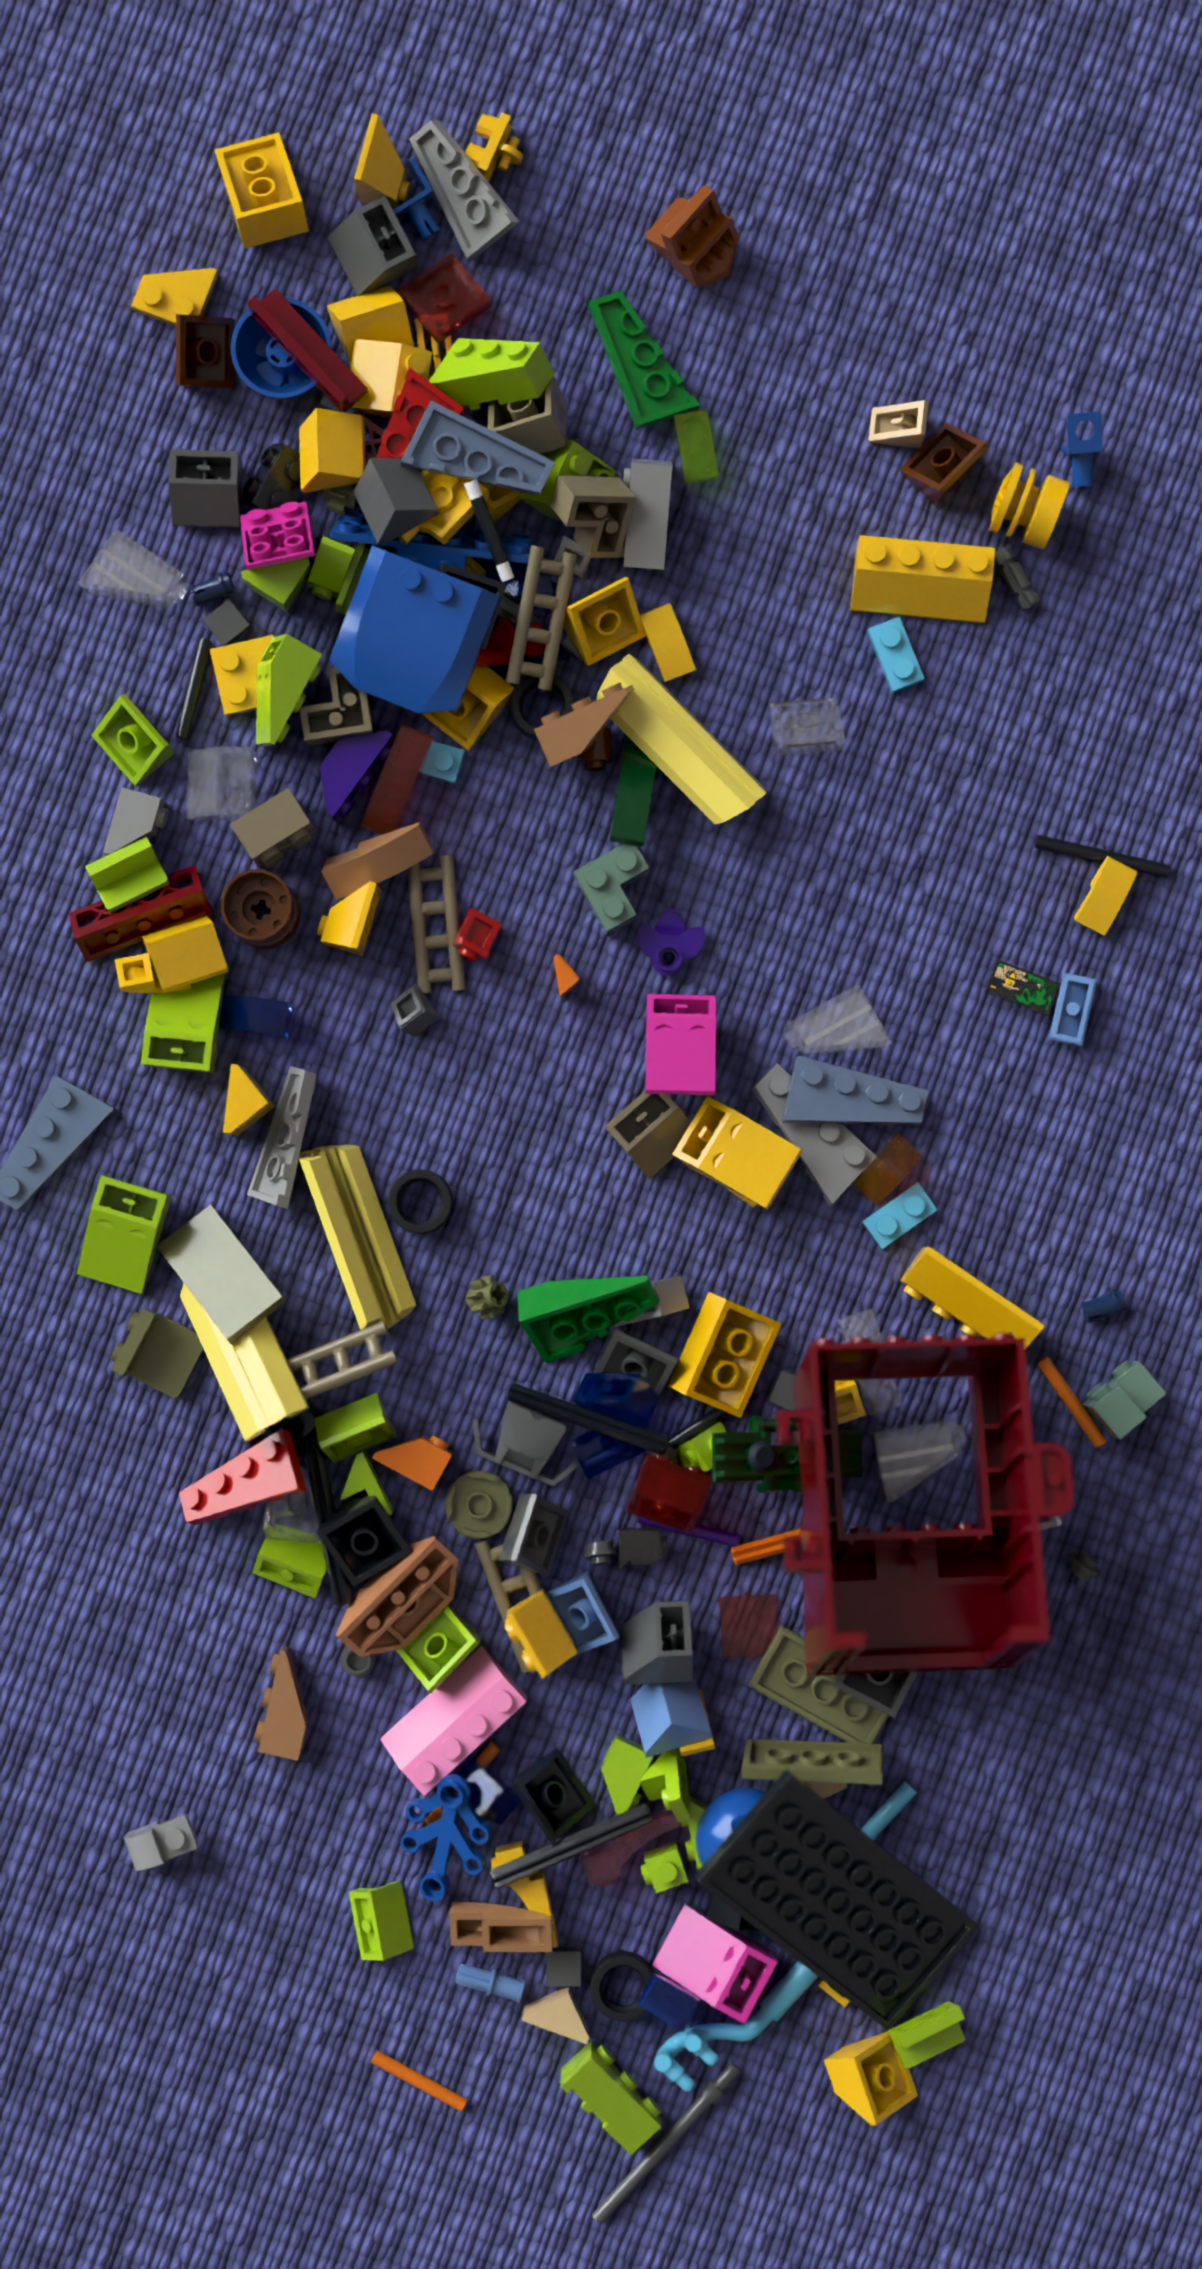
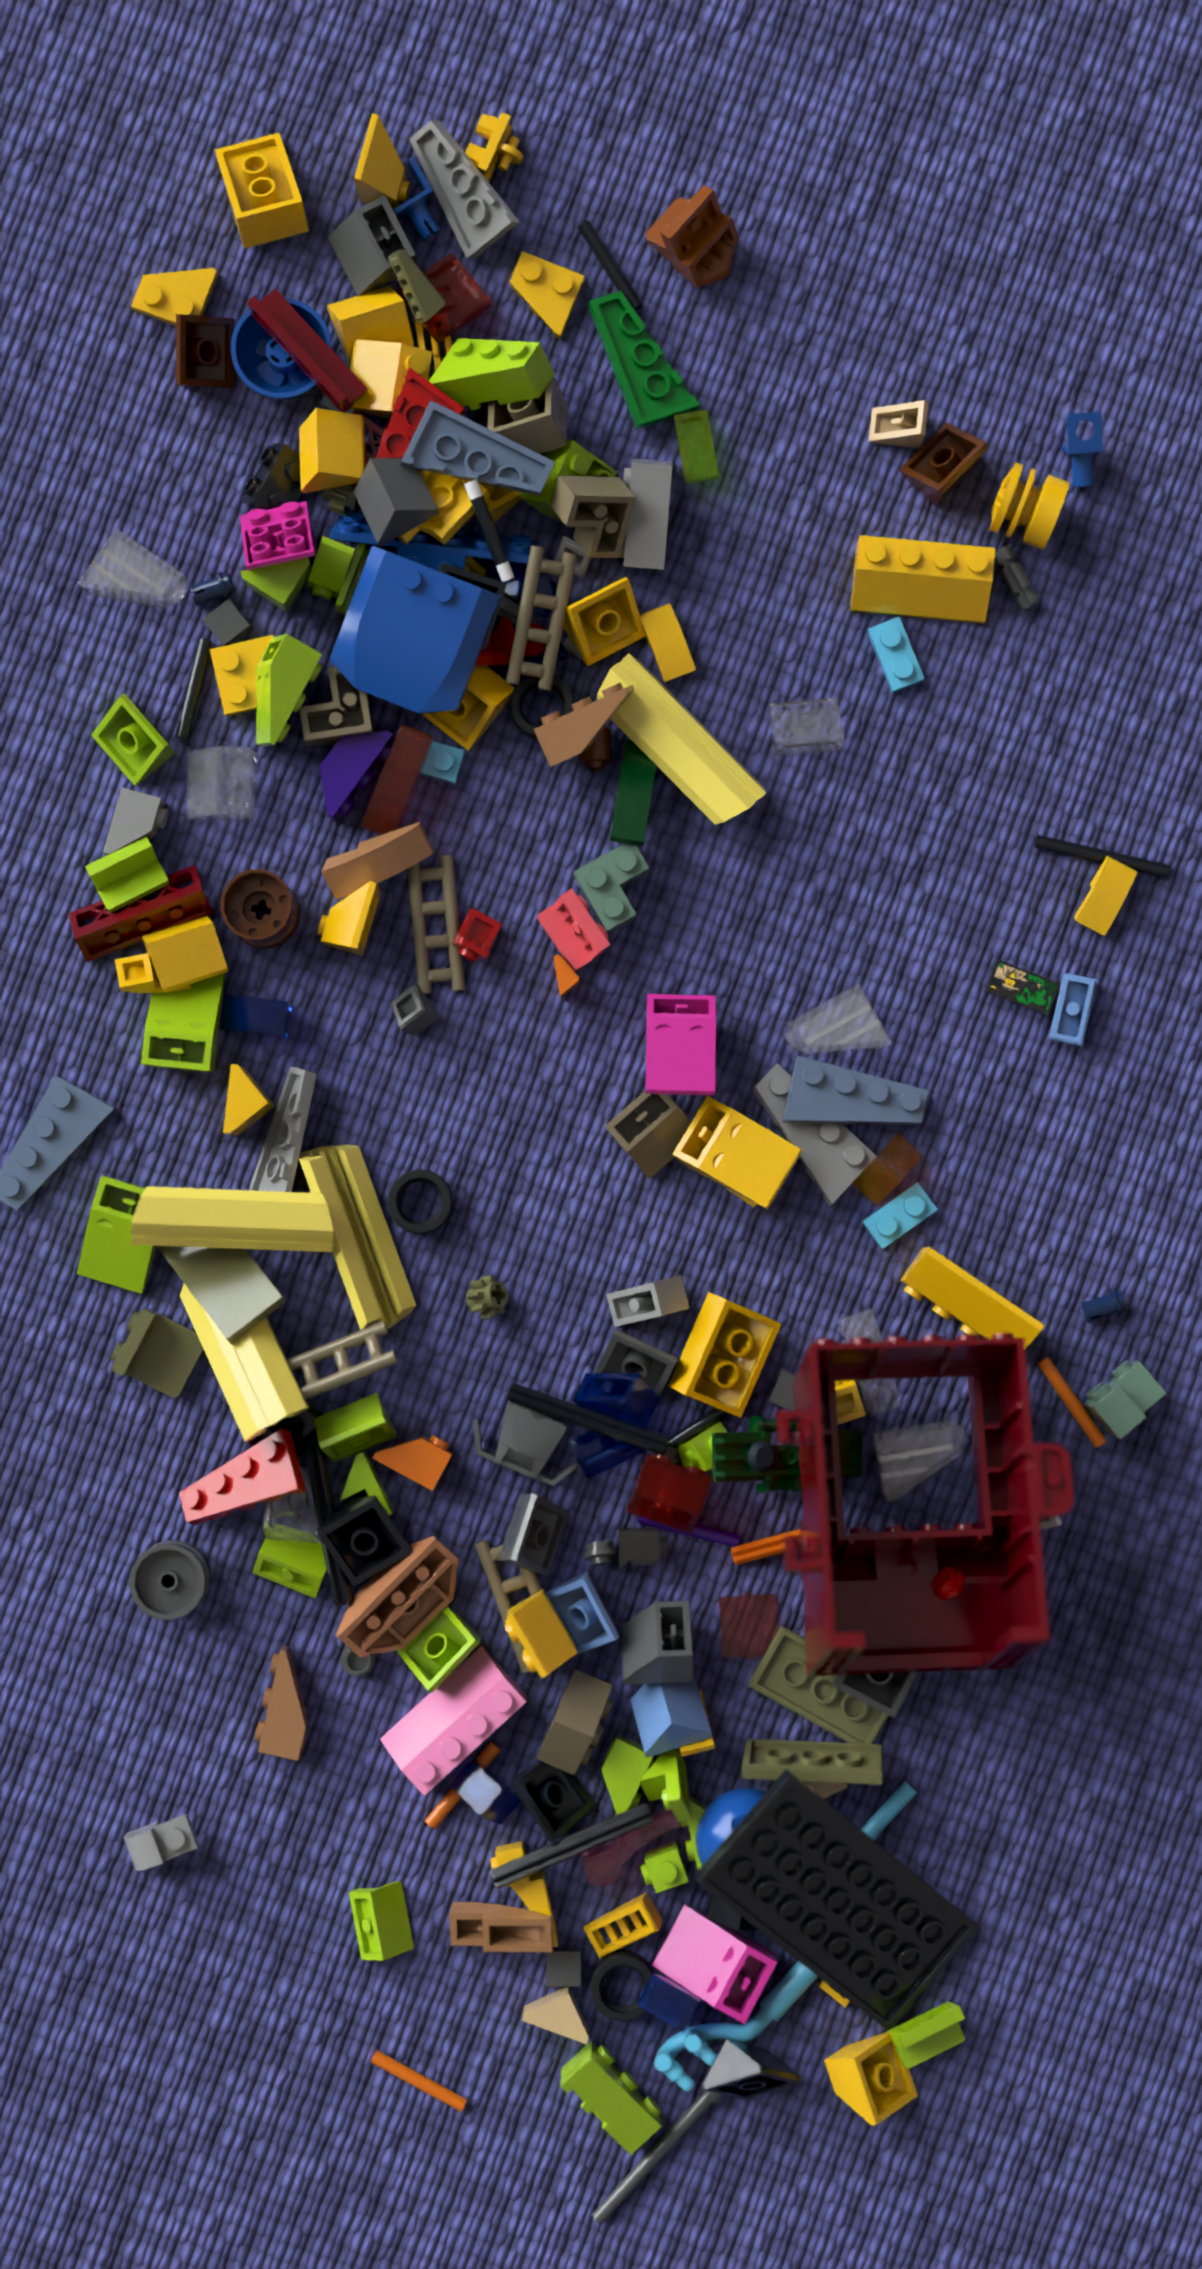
dark grey slope [169,449,243,528] -> none
dark tan brick [230,788,316,868] -> none
blue plant [400,1774,493,1902] -> none
olive tile [445,1470,513,1539] -> none
medium blue axle [455,1964,525,2003] -> none
green wedge [517,1276,660,1363] -> none
dark purple plate [637,908,705,976] -> none
dark grey plate [1067,1550,1100,1582] -> none
none -> dark grey wheel [129,1539,211,1620]
none -> light yellow piece [131,1186,334,1252]
none -> olive slope [388,249,446,324]
none -> yellow wing [510,251,585,339]
none -> dark tan brick [536,1669,613,1775]
none -> coral bracket [537,888,611,971]
none -> black bar [578,220,643,311]
none -> yellow slope [583,1892,663,1958]
none -> black slope [703,2039,800,2099]
none -> red plate [932,1567,965,1601]

